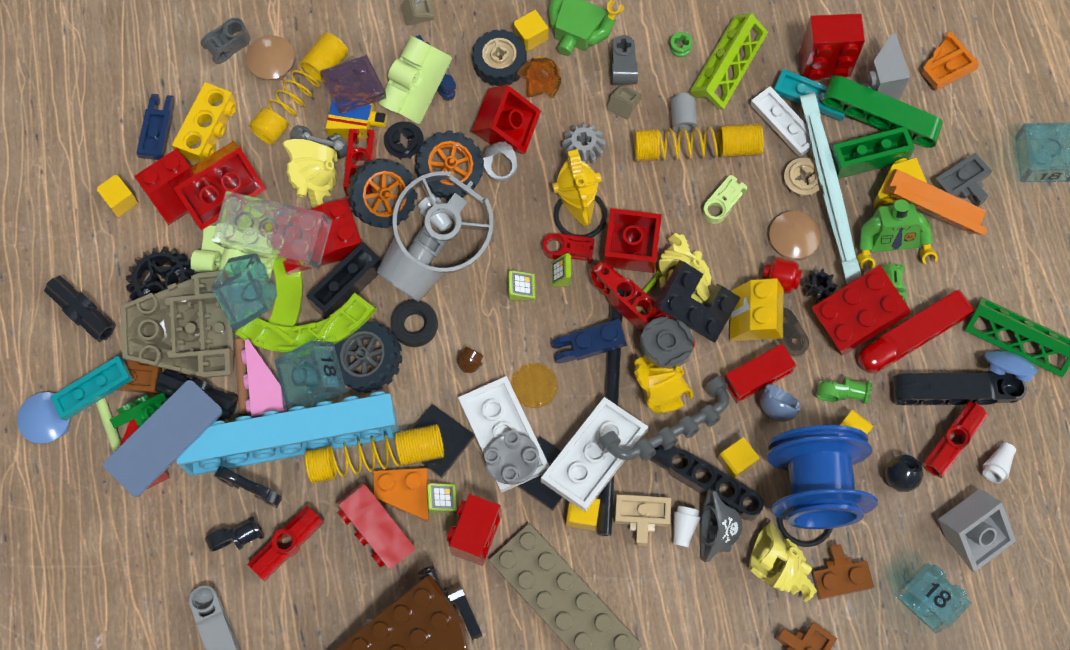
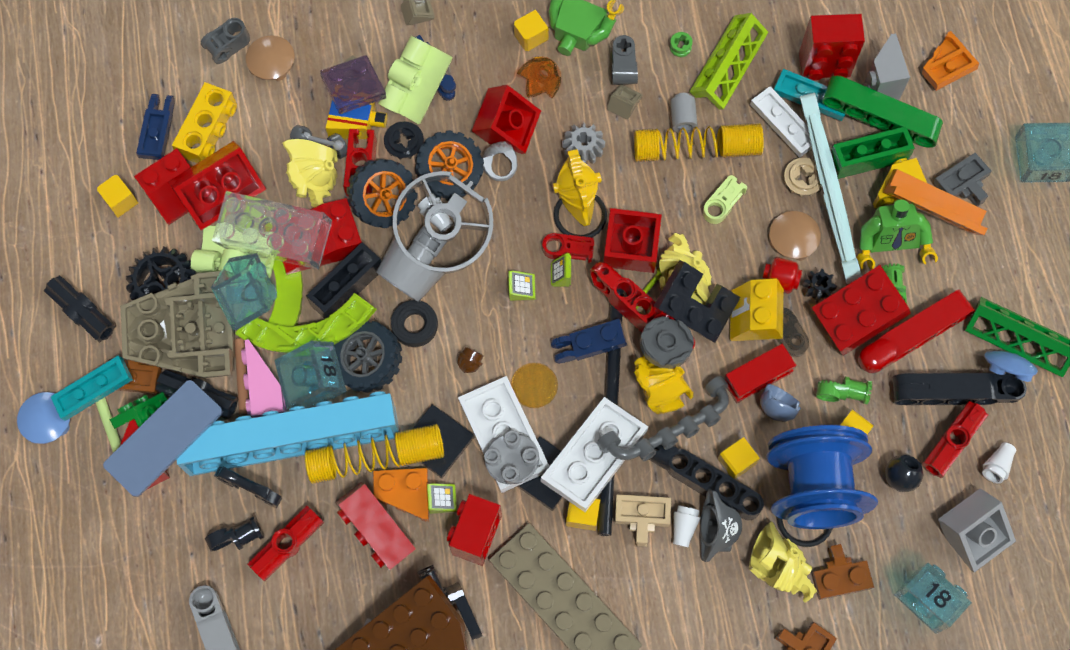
yellow piece [249,33,349,145] -> none
black wheel [472,29,527,86] -> none

